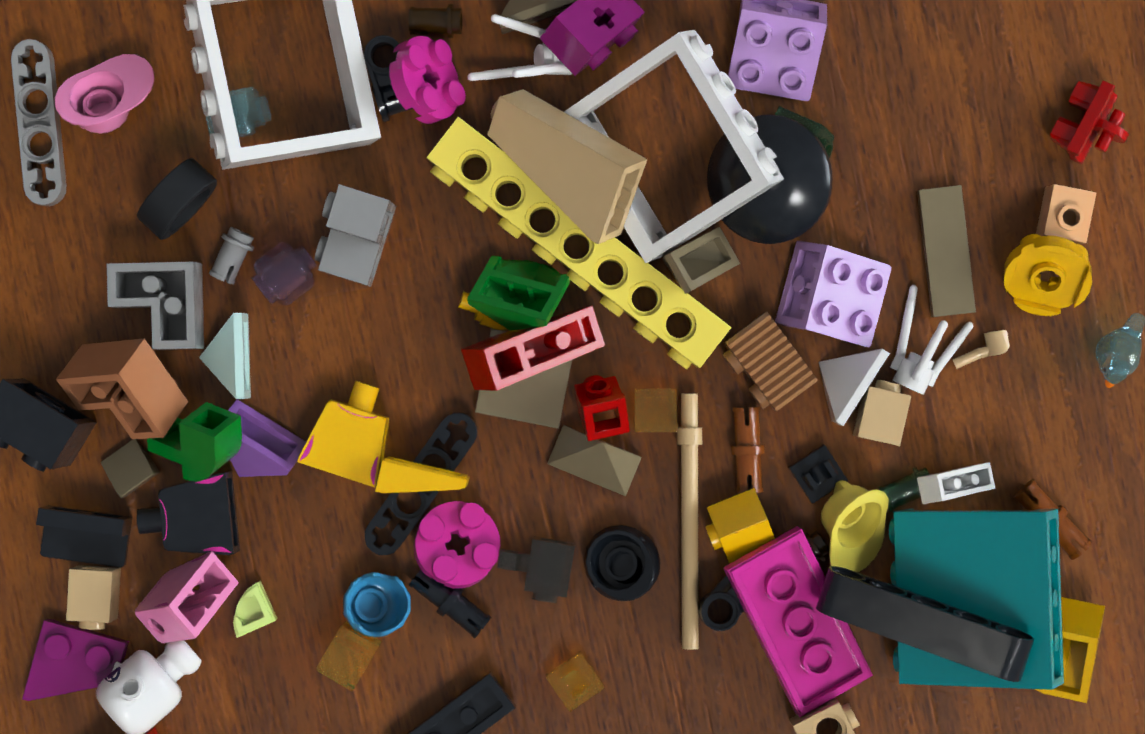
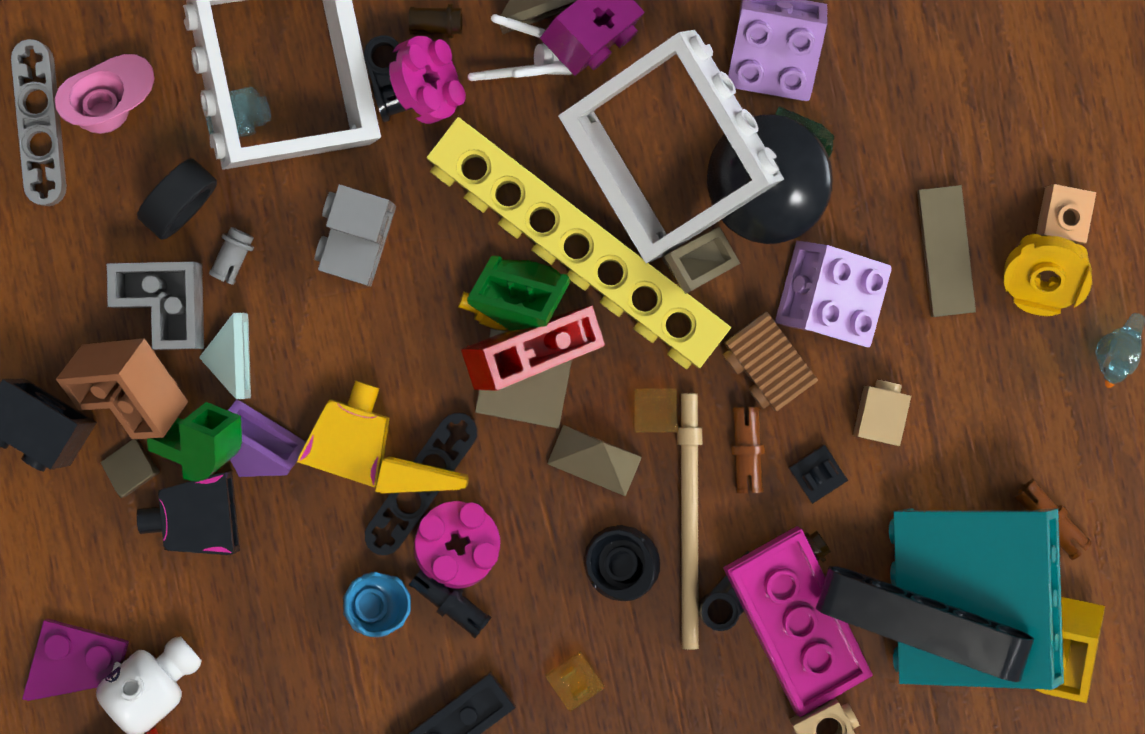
black panel [36,505,132,567] -> none
tan brick [66,565,121,630] -> none
bright pink torso [135,551,239,643] -> none
yellowish green tile [233,580,277,638] -> none
head [251,242,317,306] -> none
clear yellow panel [317,621,382,692] -> none
tan slope [487,89,647,244] -> none
clear smoke brick [497,536,575,603] -> none
red brick [574,375,630,441] -> none
yellow brick [705,488,775,563] -> none
white slope [818,349,890,426] -> none
light yellow piece [821,480,889,572] -> none
clear green pin [878,467,930,512] -> none
white plant [890,285,973,395] -> none
white piece [917,462,995,504] -> none
tan hand [952,330,1010,369] -> none
red hips [1050,81,1129,165] -> none

